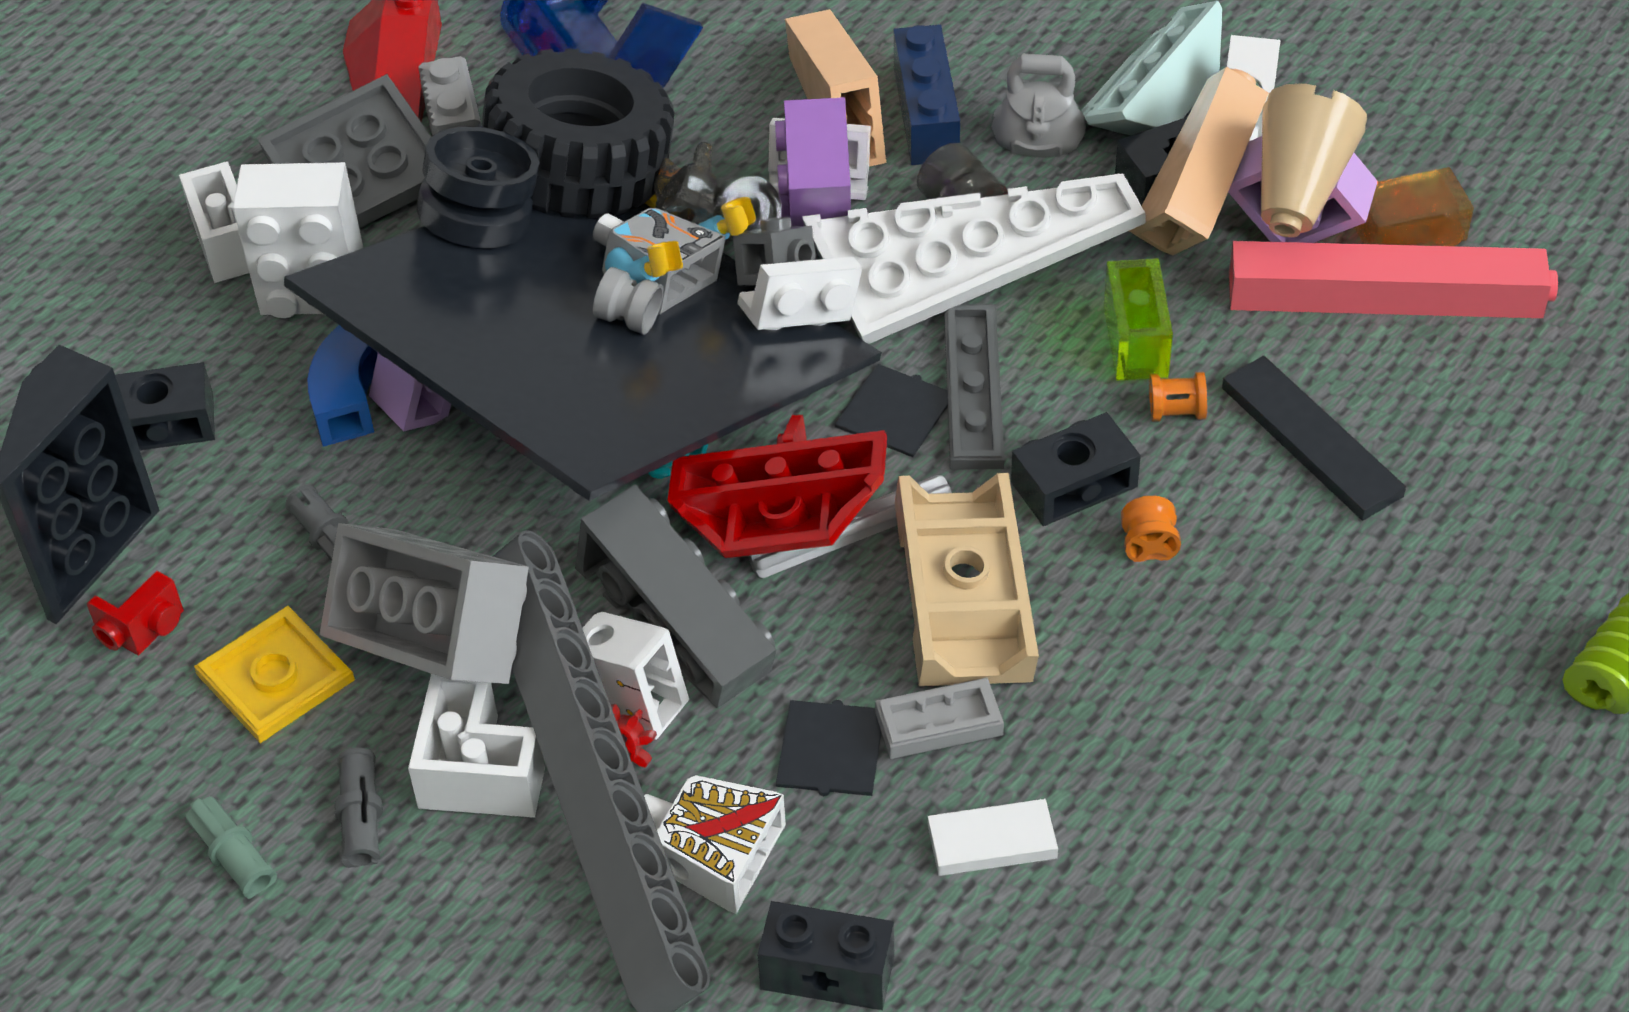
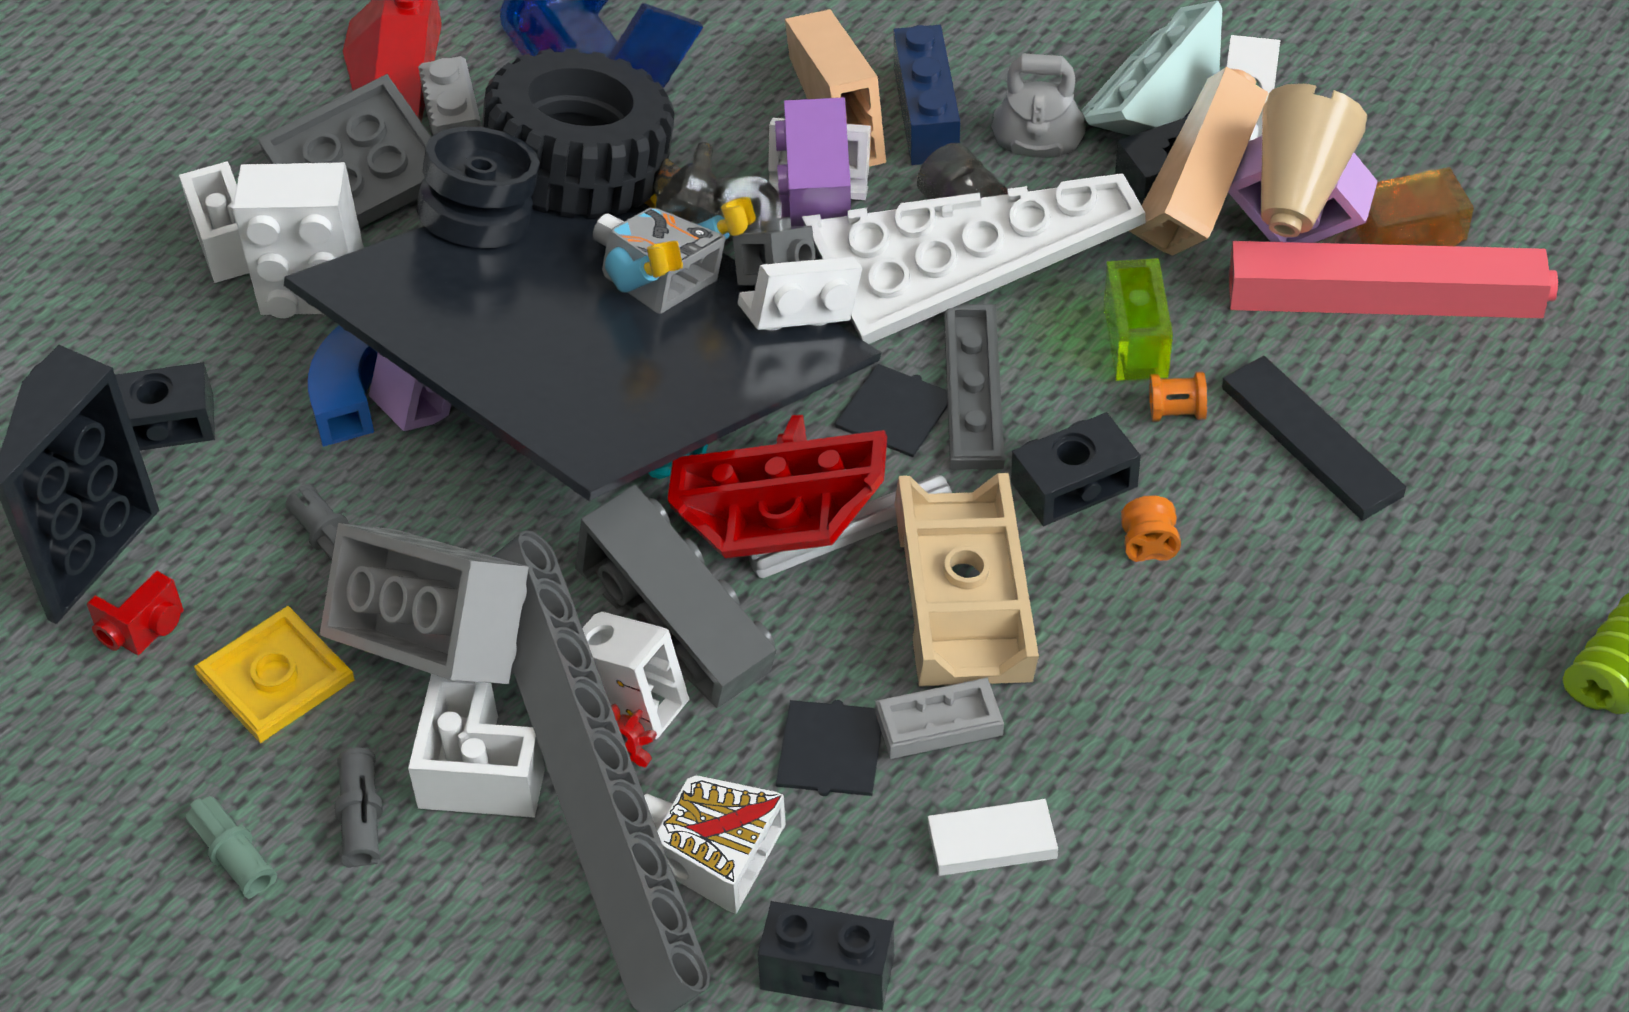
light grey wheel [593,267,664,335] -> none

